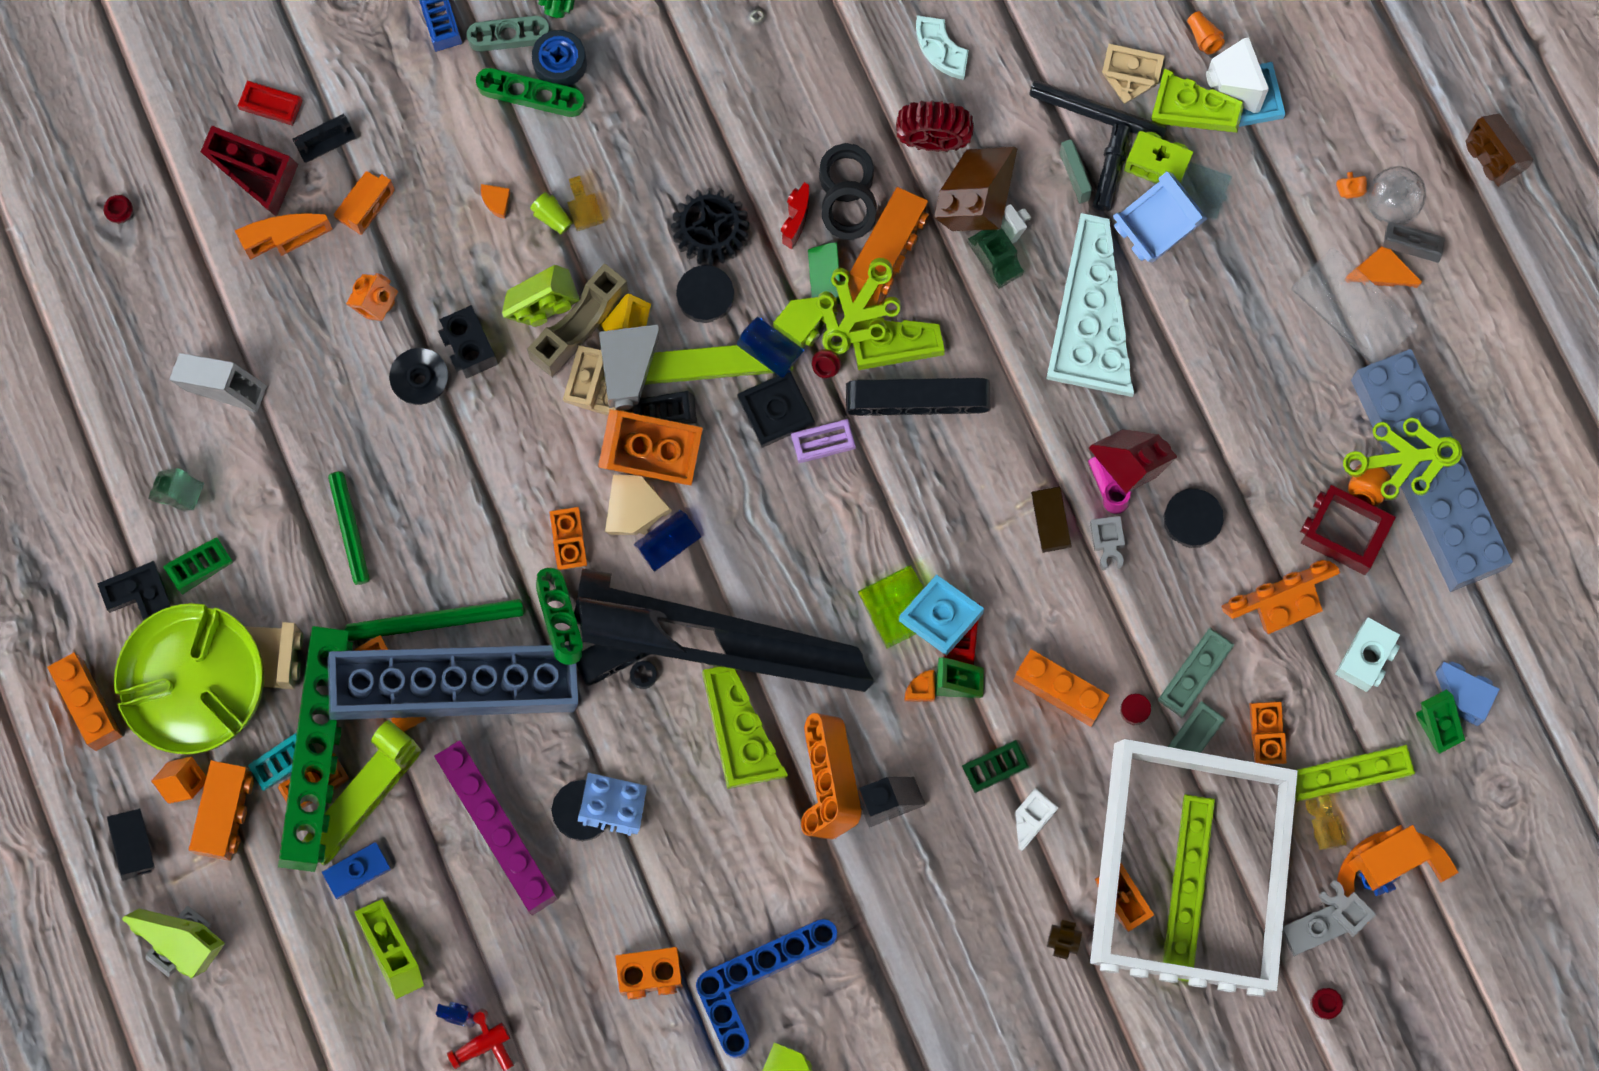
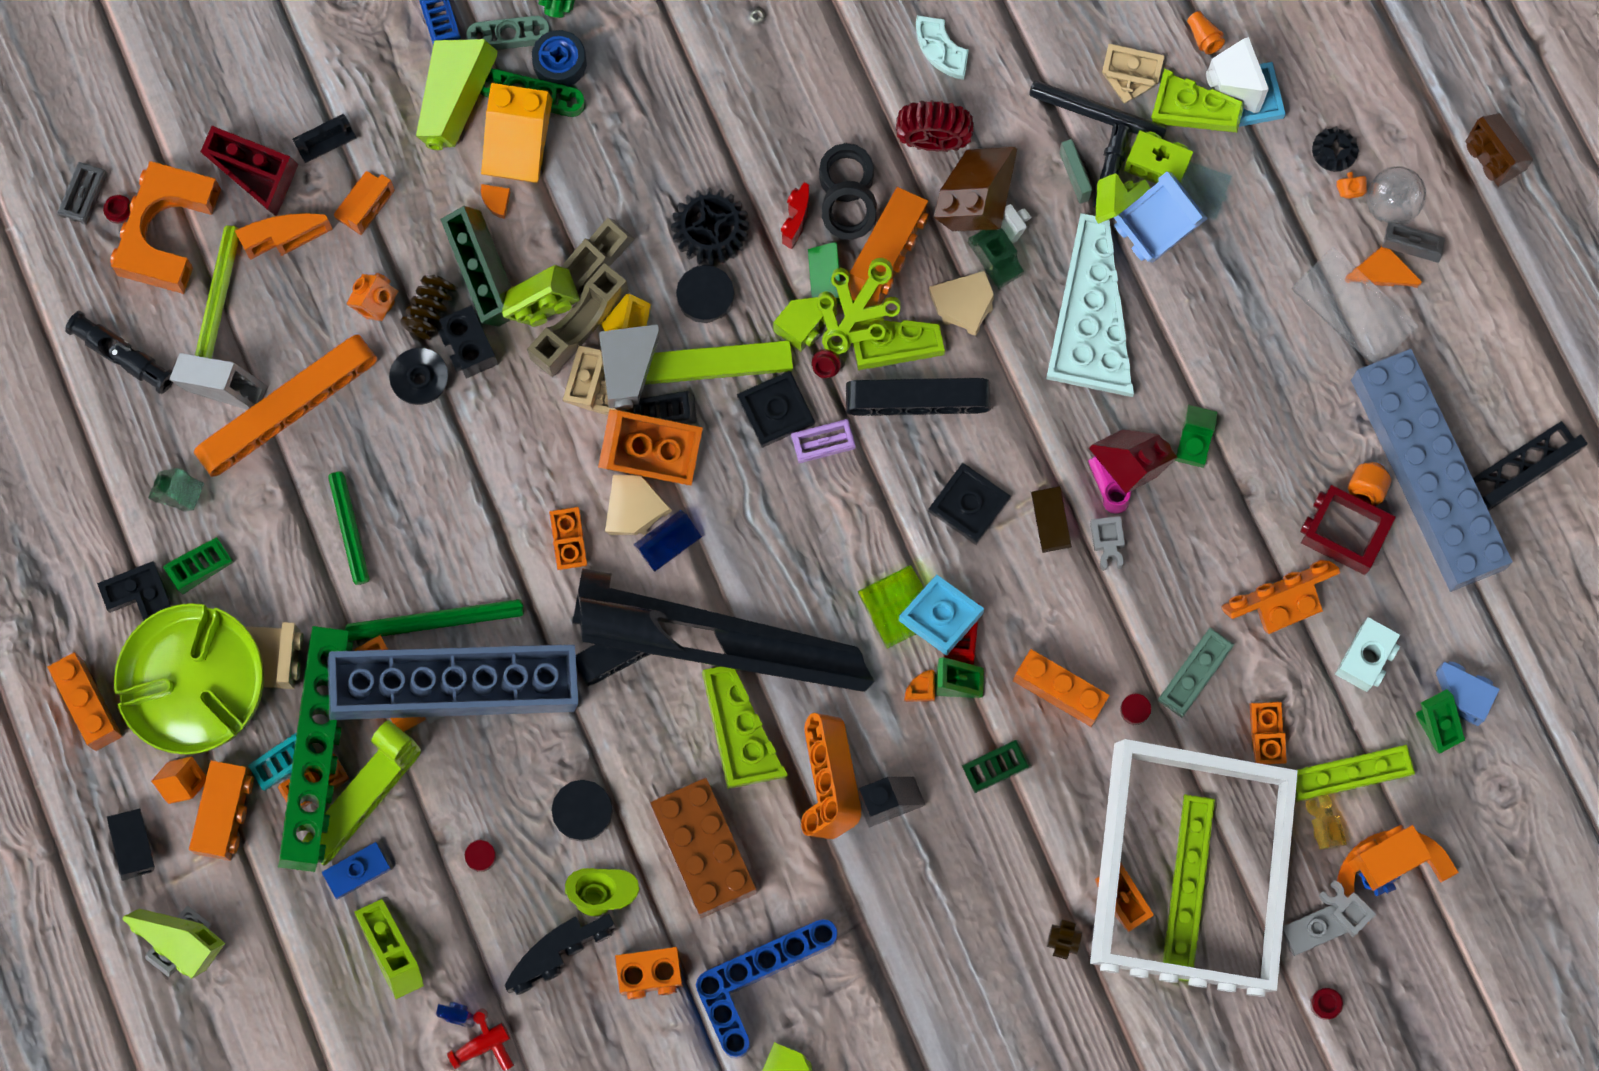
red tile [237,80,303,126] -> none
magenta arch [434,740,558,916] -> none
lime cone [530,192,573,235] -> none
green beam [536,568,583,665] -> none
clear yellow plate [567,176,604,232] -> none
light blue hinge [577,773,647,836] -> none
black bush [630,661,657,689] -> none
clear blue slope [737,316,805,378] -> none
white tile [1015,788,1058,851] -> none
black tile [1163,489,1224,548] -> none
sand green tile [1168,701,1226,753] -> none
lime plant [1343,418,1462,500] -> none
none -> flat silver tile [57,162,108,225]
none -> black piece [65,311,173,394]
none -> orange arch [110,161,221,294]
none -> orange beam [194,334,377,477]
none -> lime axle [195,225,239,359]
none -> dark brown piece [400,275,458,340]
none -> lime slope [416,39,498,150]
none -> dark green brick [440,206,512,327]
none -> dark red tile [465,840,496,872]
none -> light orange slope [481,83,553,183]
none -> black slope [504,914,616,995]
none -> dark tan slope [561,217,635,295]
none -> lime piece [565,868,639,916]
none -> dark orange brick [650,778,757,919]
none -> black tile [928,463,1011,545]
none -> tan slope [929,271,994,336]
none -> lime slope [1095,173,1151,224]
none -> green slope [1175,405,1217,468]
none -> black gear [1312,126,1359,172]
none -> black fence [1473,421,1588,511]

